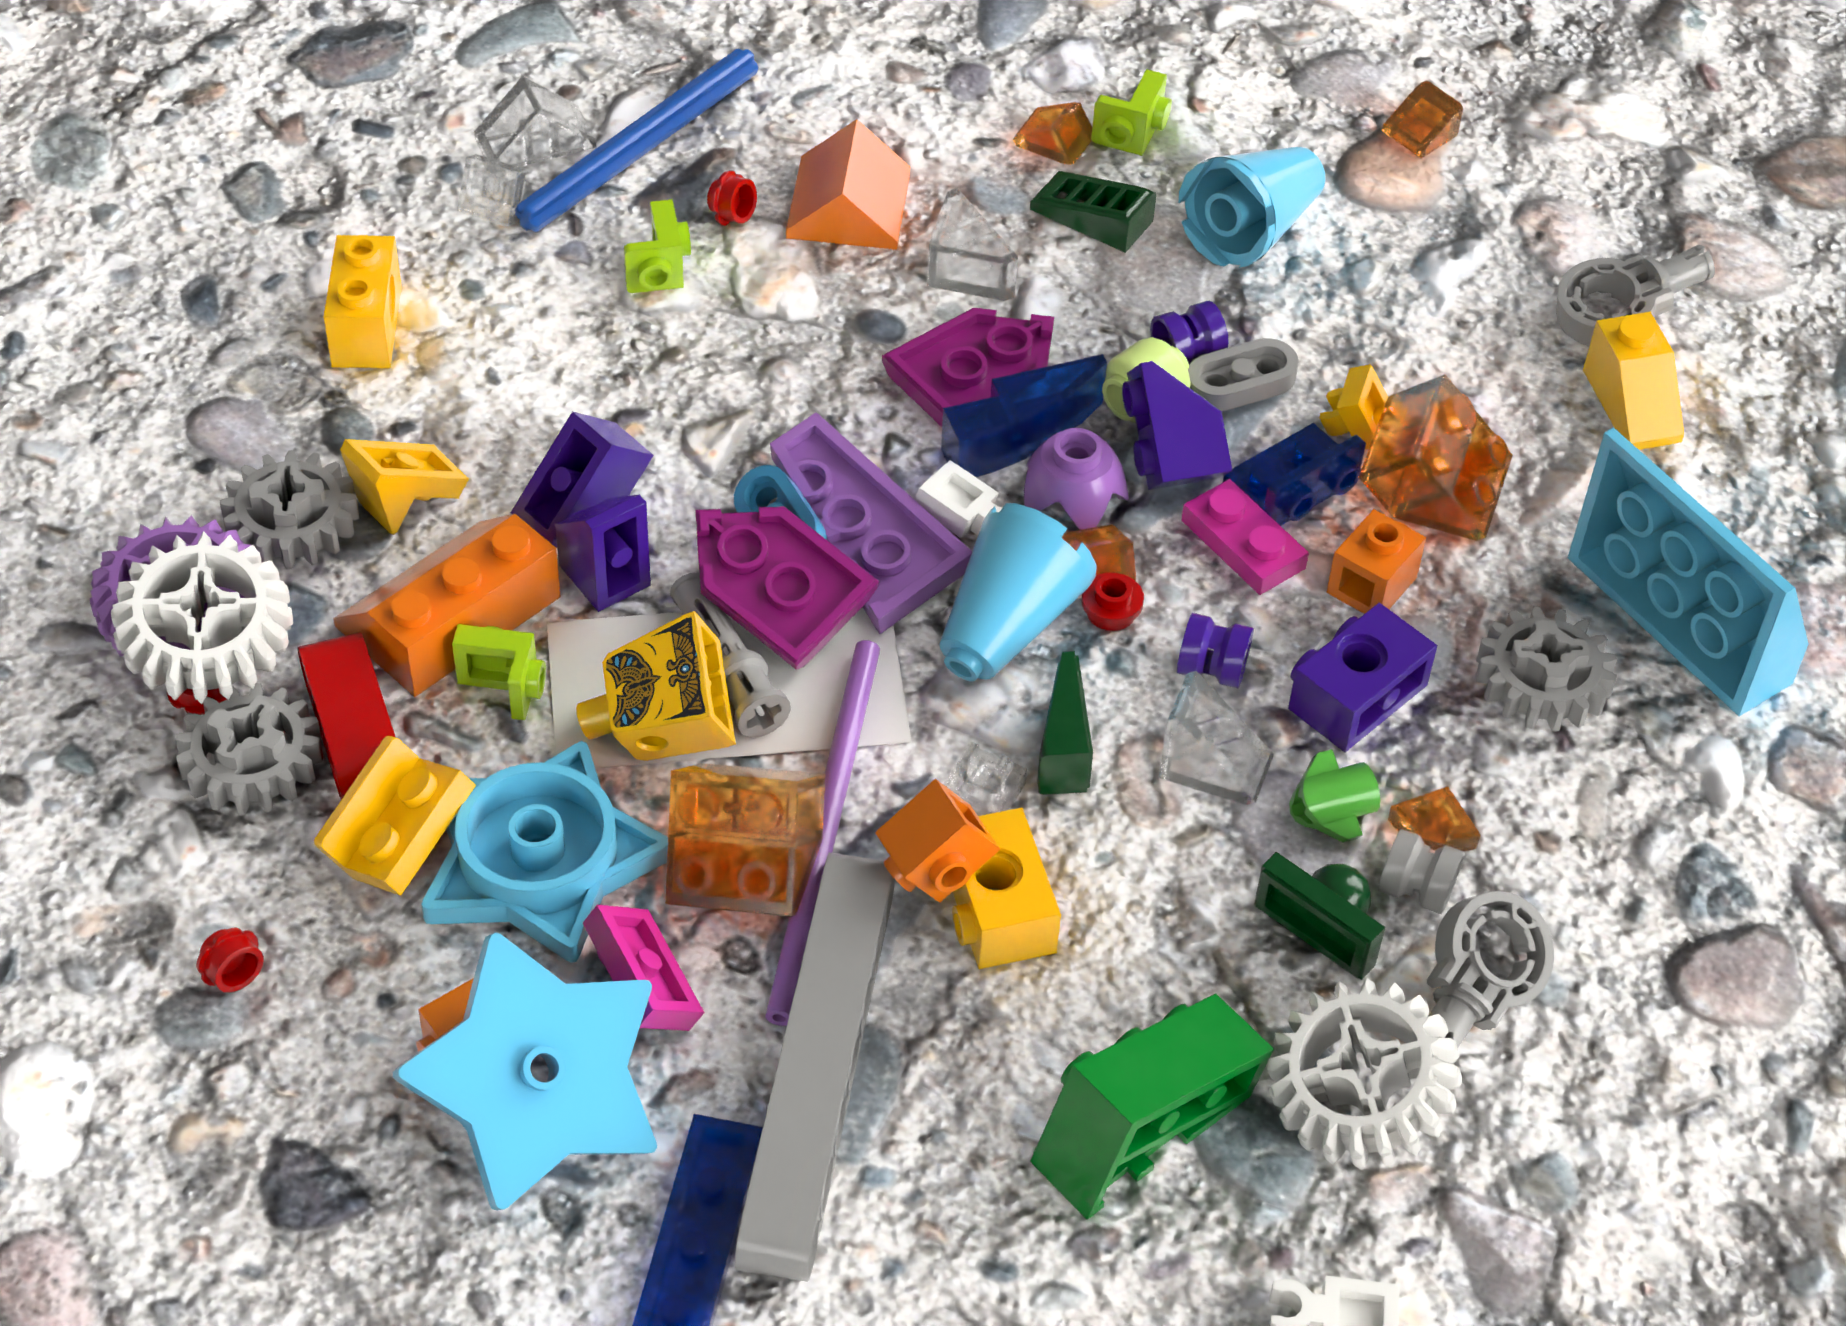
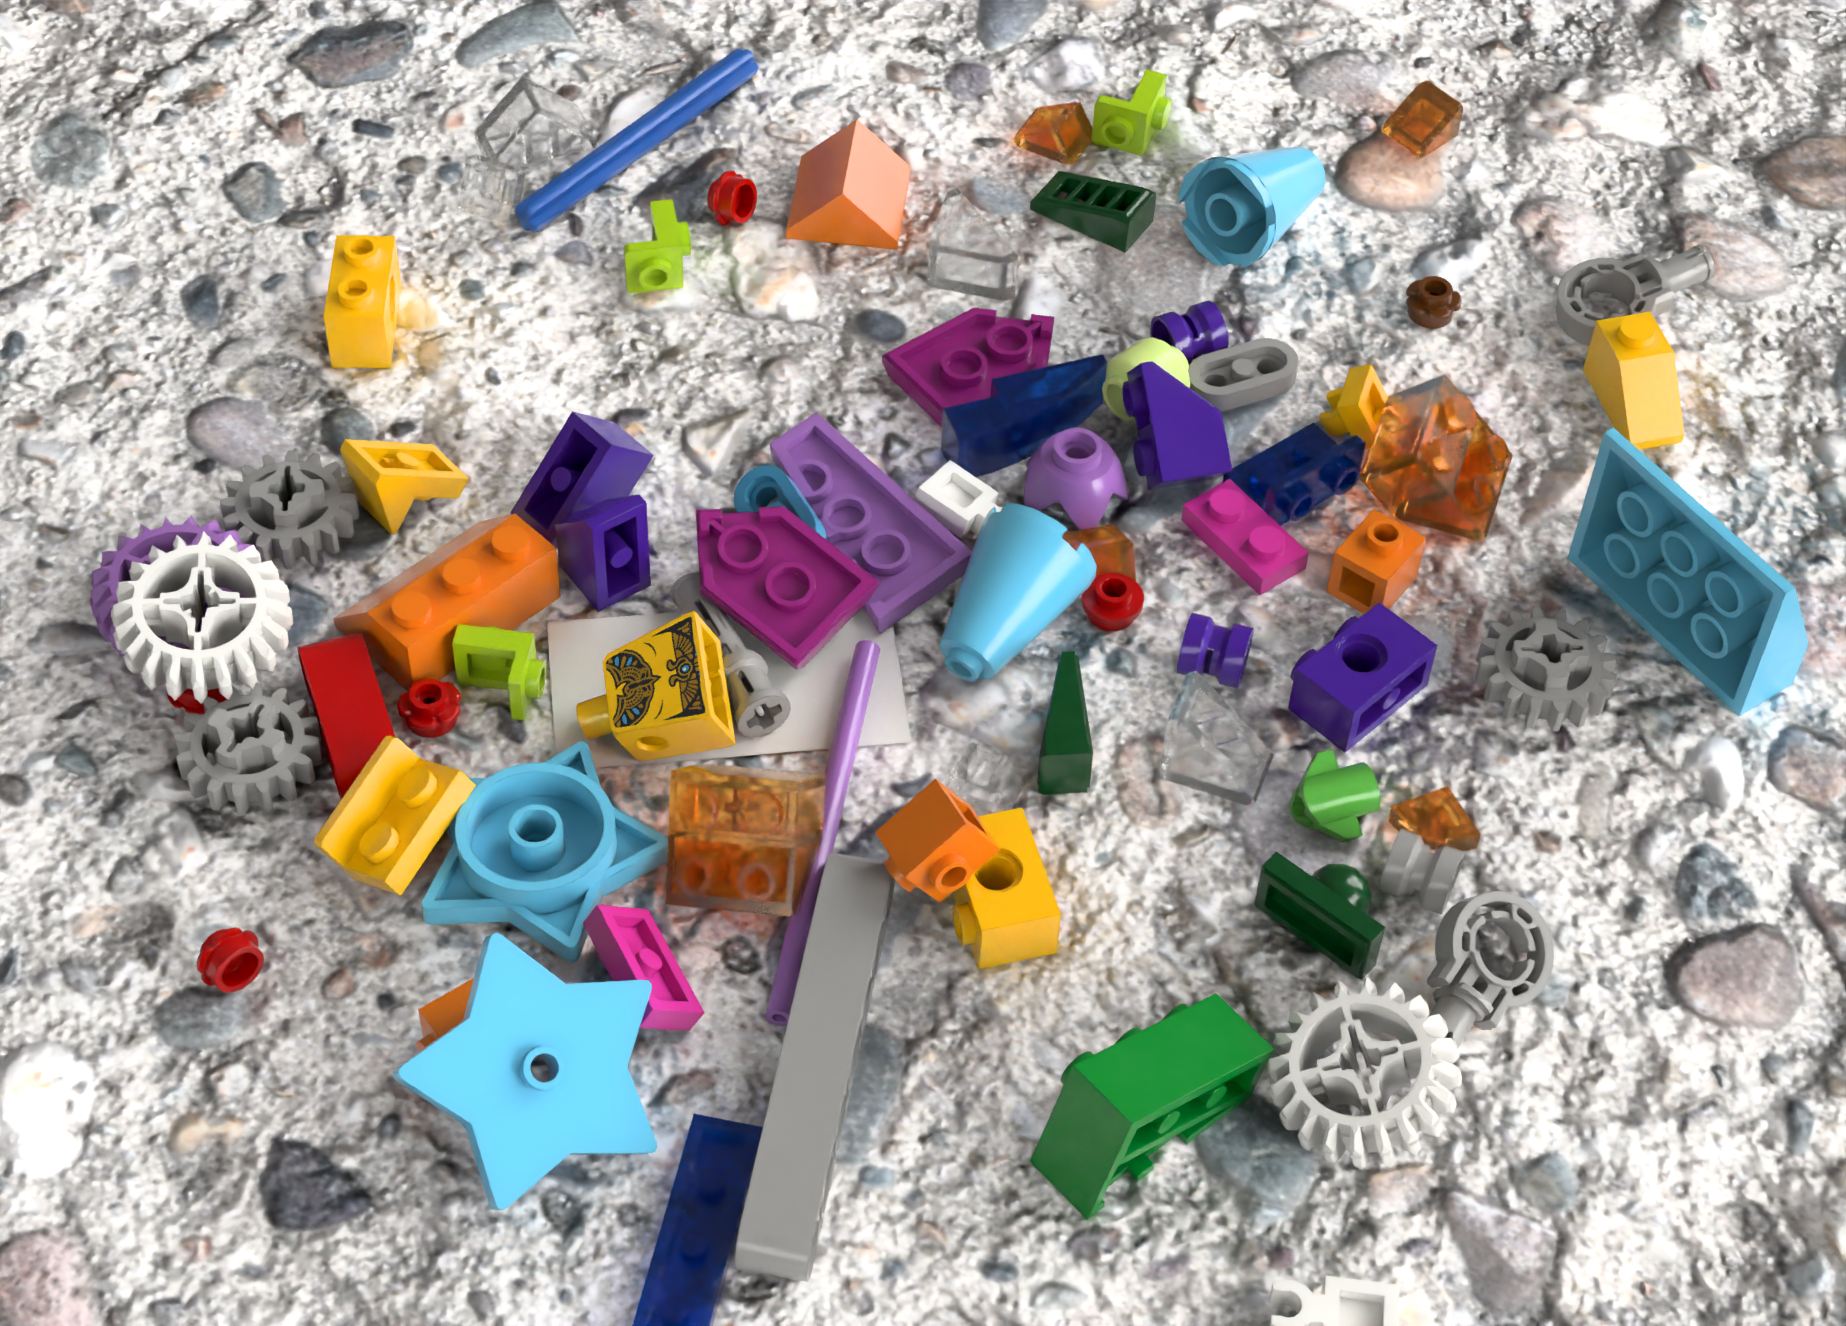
none -> red plate [397,678,461,738]
none -> reddish brown plate [1406,276,1462,329]

